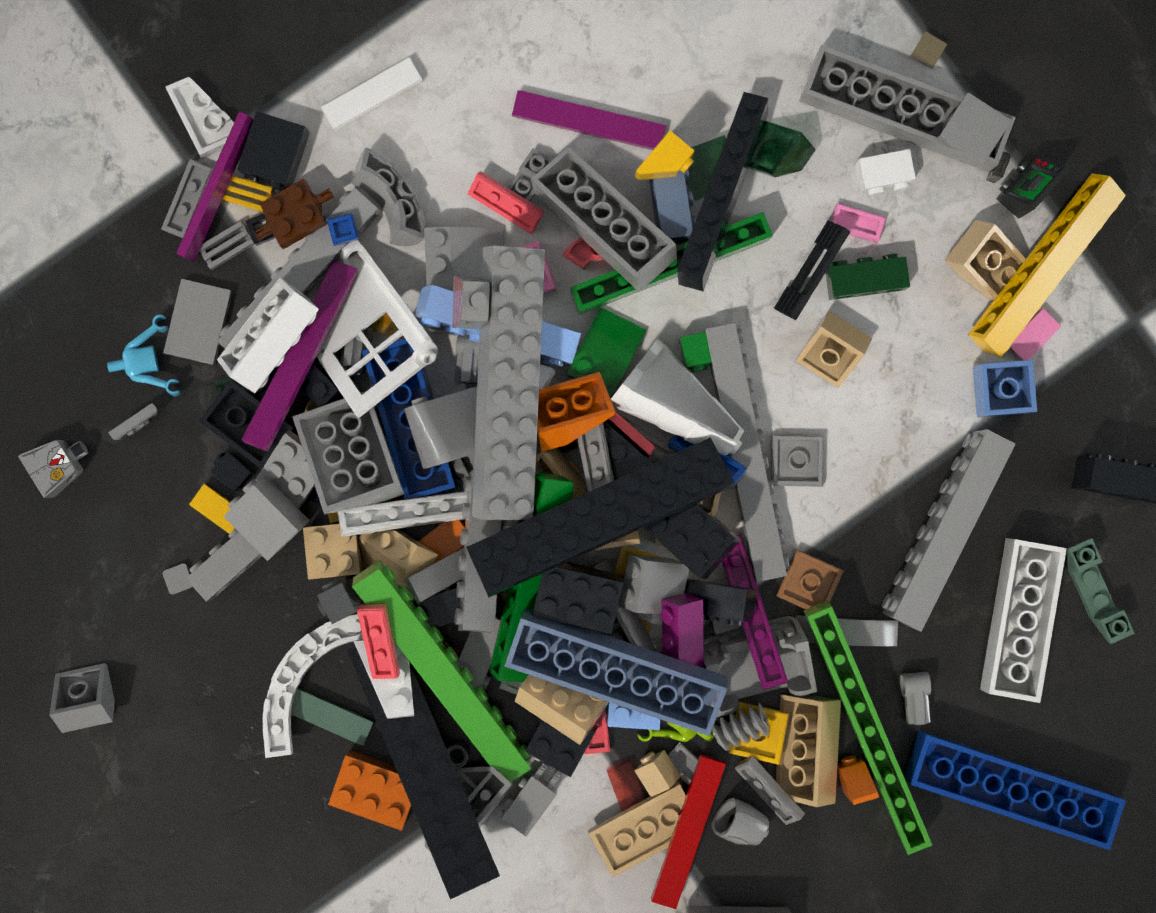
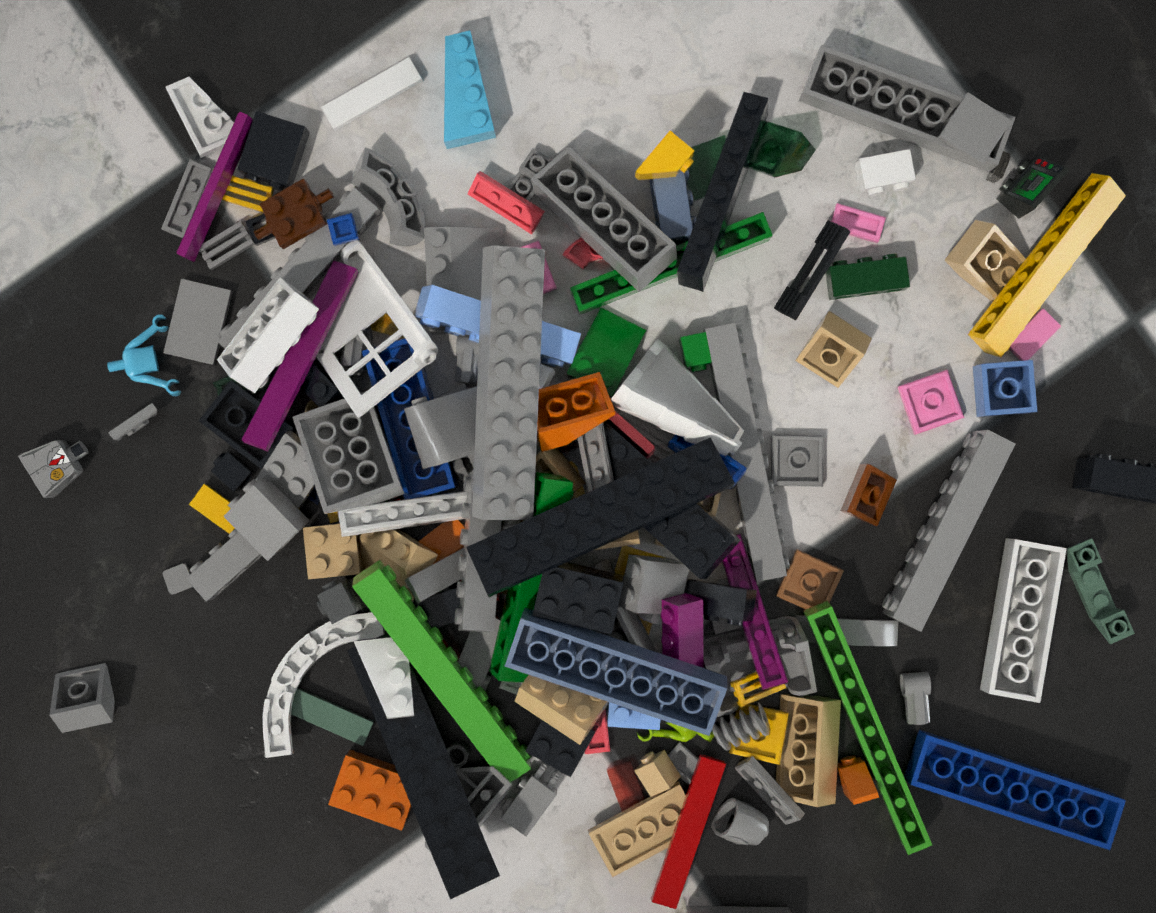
coral tile [357,604,400,679] -> none
light grey torso [452,276,490,329] -> none
magenta tile [512,90,666,150] -> none
dark tan tile [911,31,947,68] -> none
none -> medium azure wedge [444,31,496,149]
none -> yellow tile [730,671,786,707]
none -> dark orange slope [840,464,897,526]
none -> bright pink tile [898,370,964,435]

